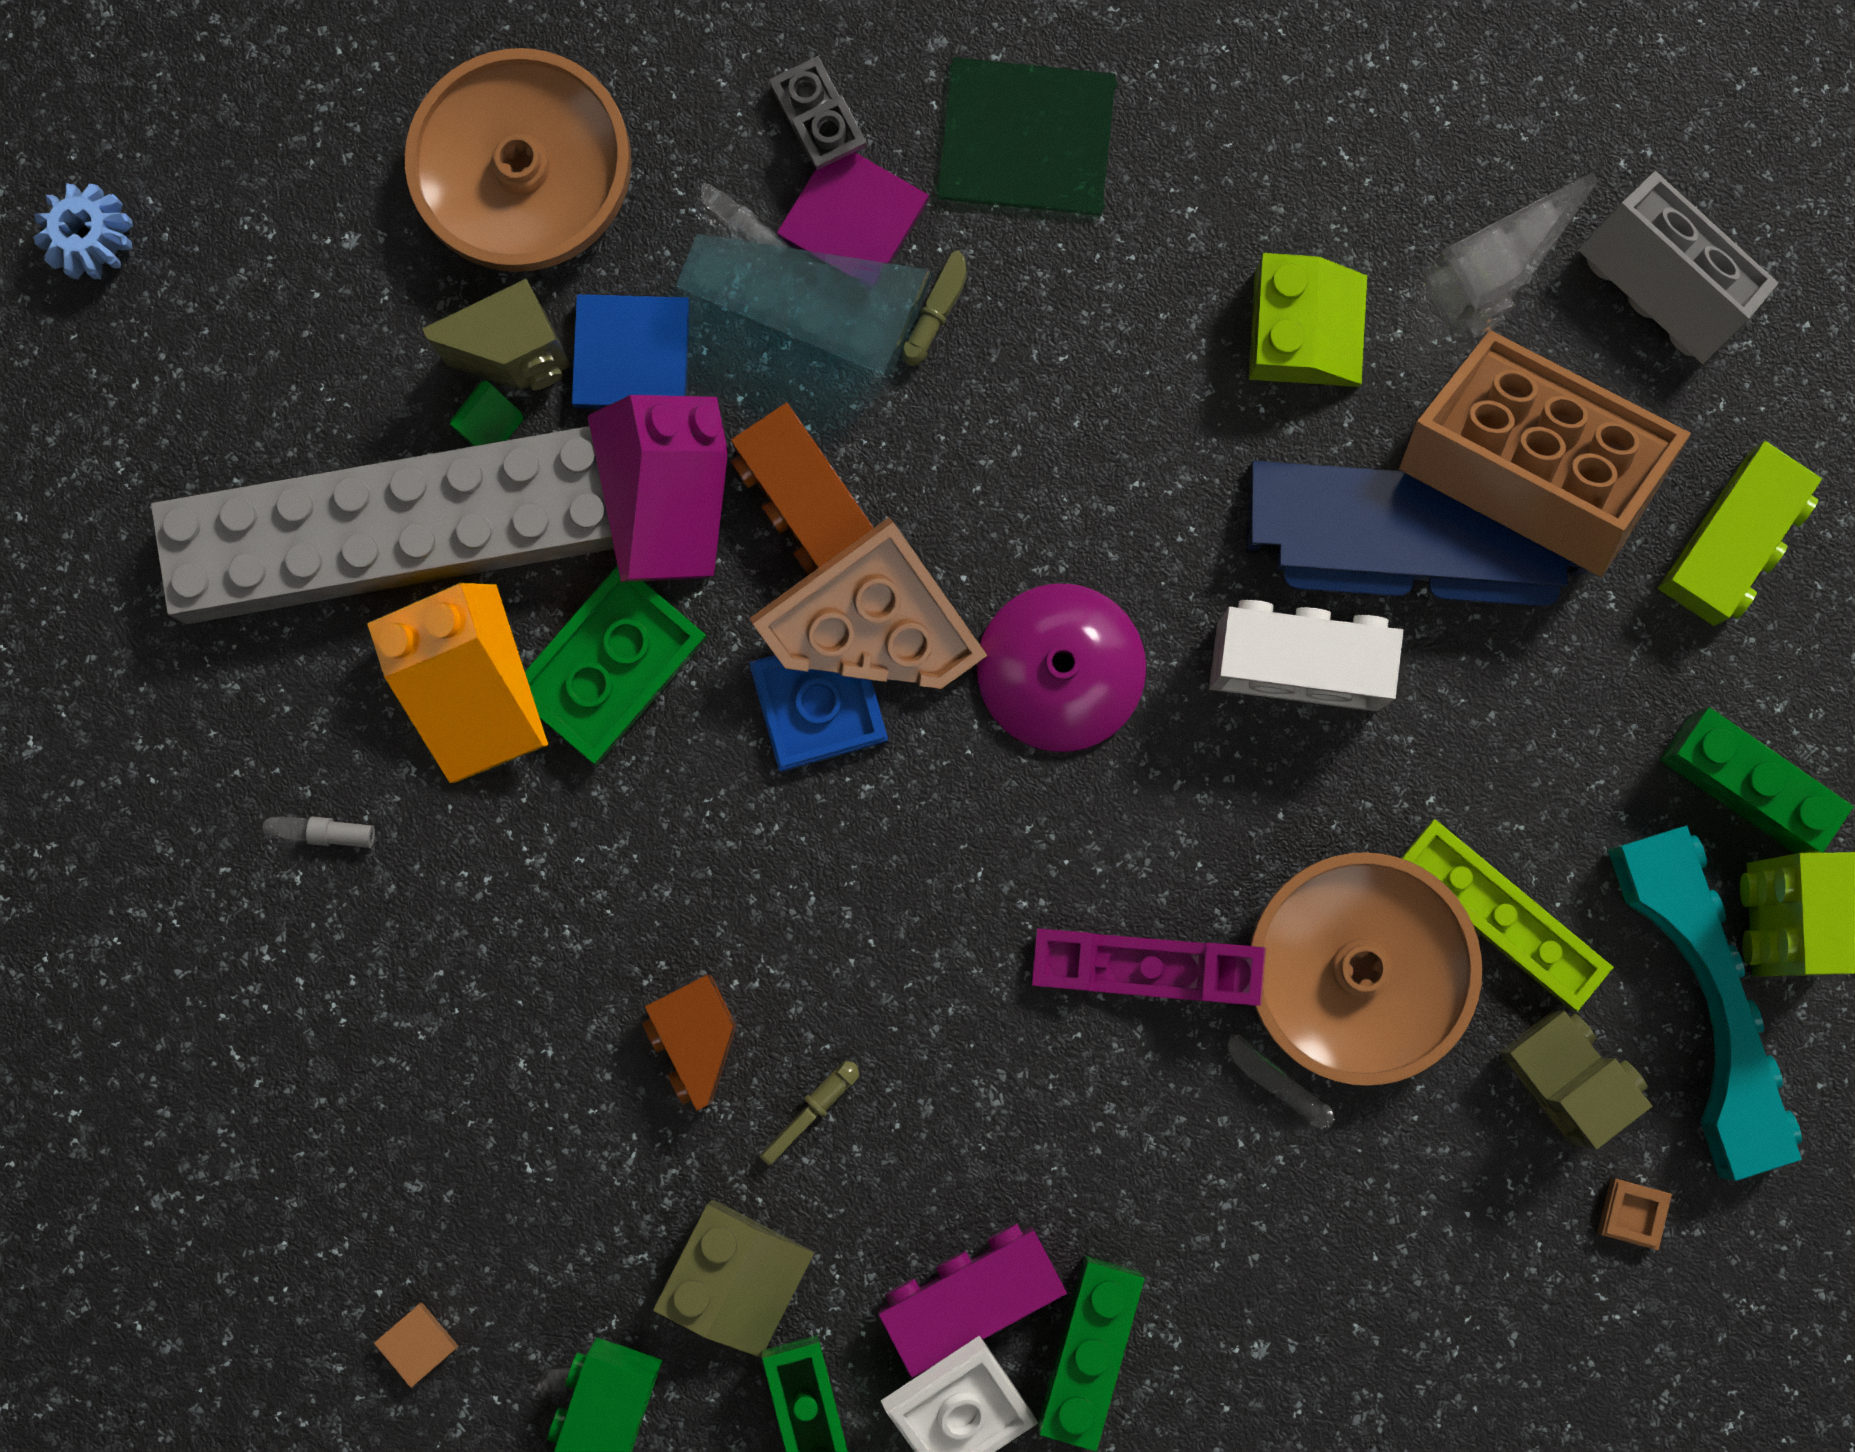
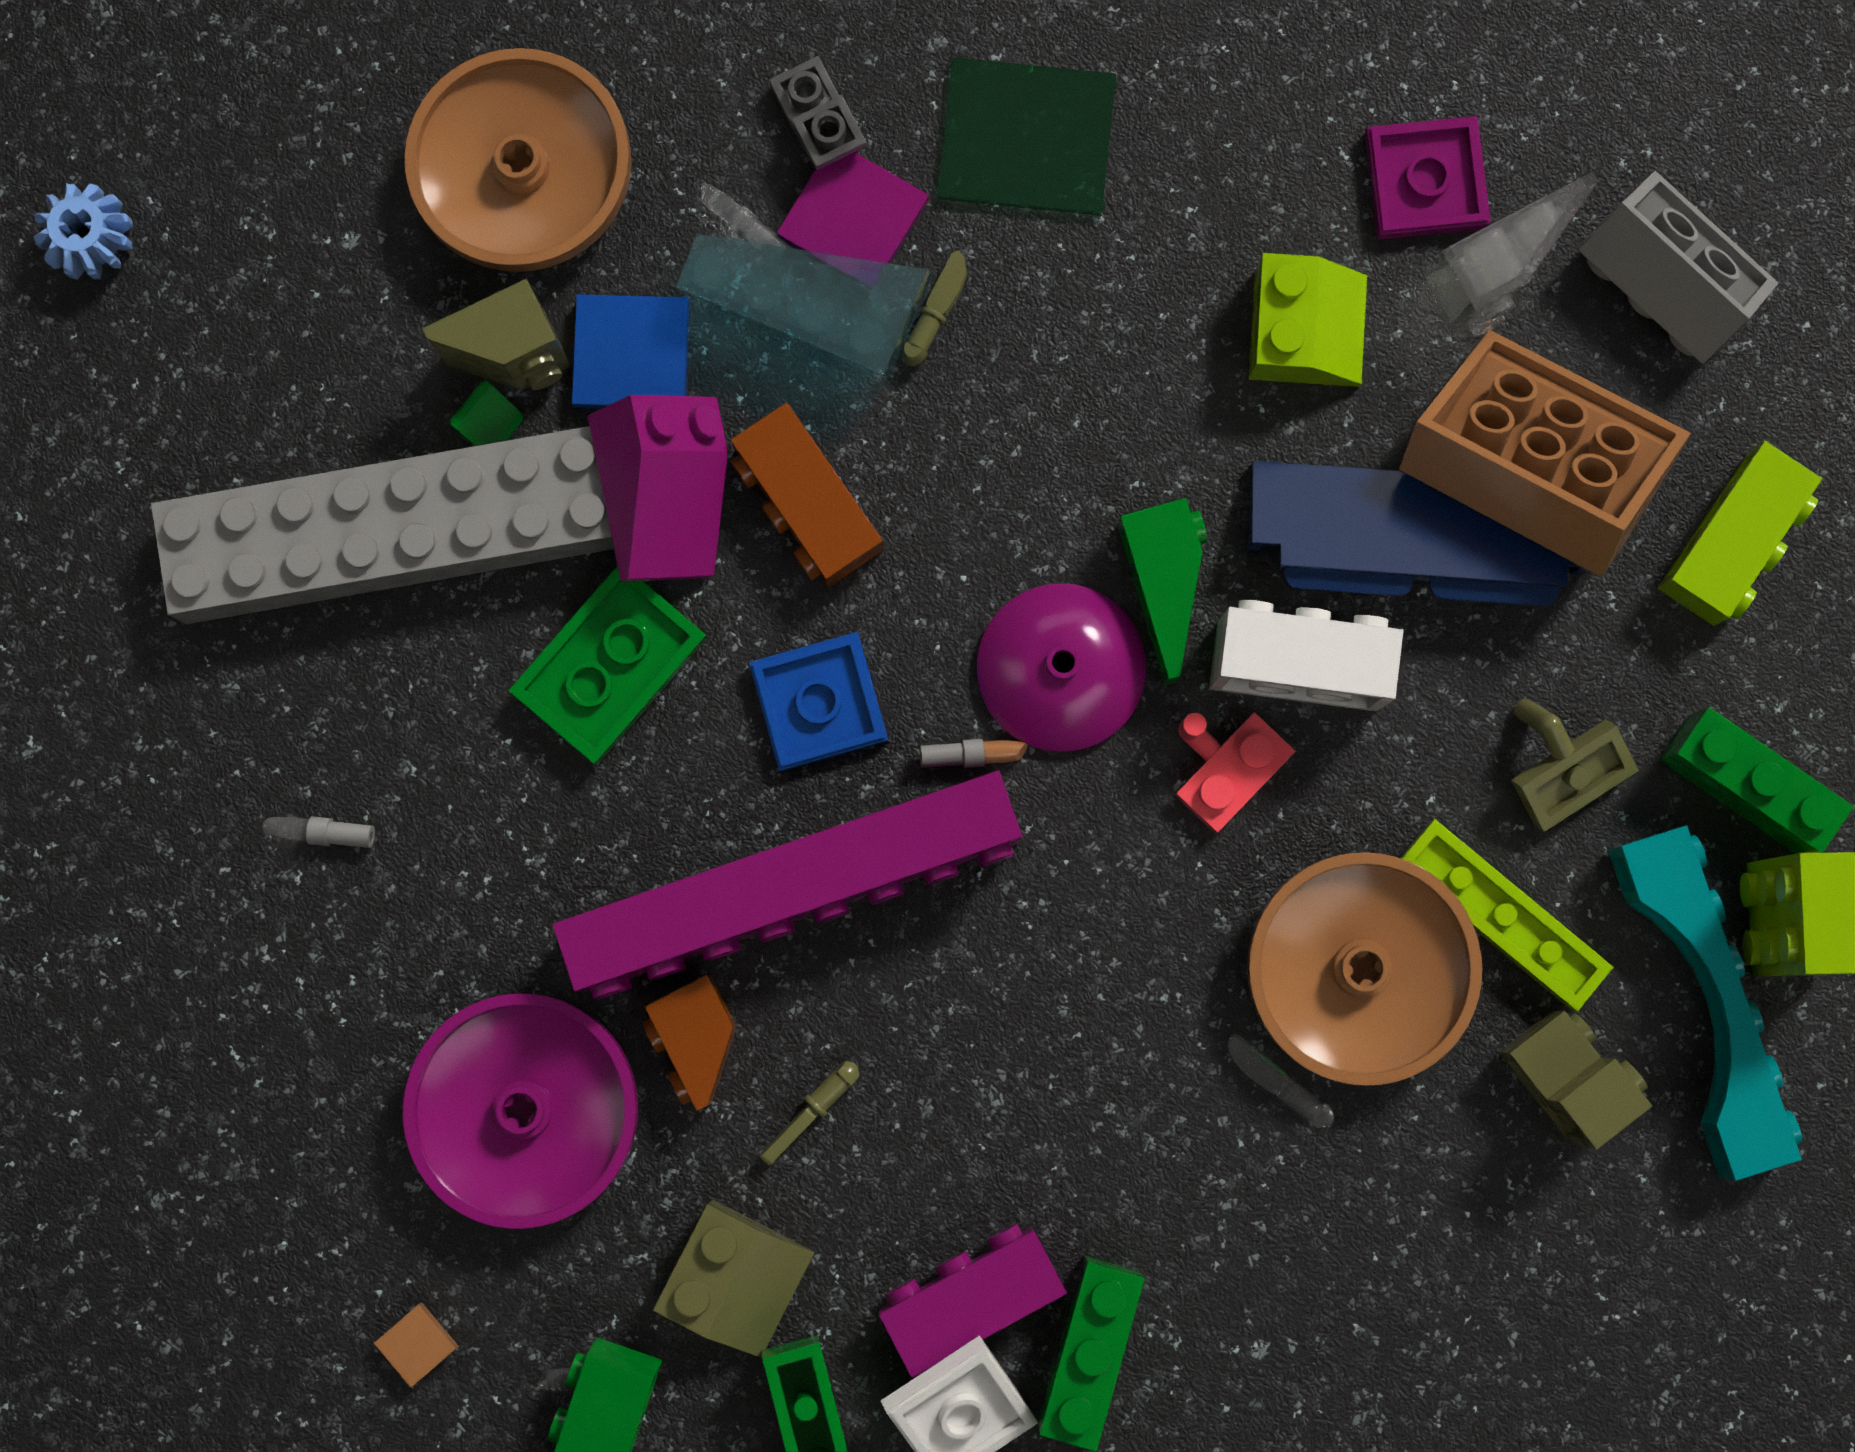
light orange slope [367,583,548,783] -> none
medium nougat plate [749,517,987,689] -> none
magenta slope [1032,928,1266,1006] -> none
medium nougat tile [1597,1178,1672,1250] -> none
none -> magenta dish [403,994,638,1229]
none -> magenta brick [552,770,1023,999]
none -> light grey piece [920,739,1028,768]
none -> green slope [1117,498,1208,686]
none -> coral plate [1175,712,1296,834]
none -> magenta tile [1364,116,1491,240]
none -> olive plate [1511,699,1639,832]

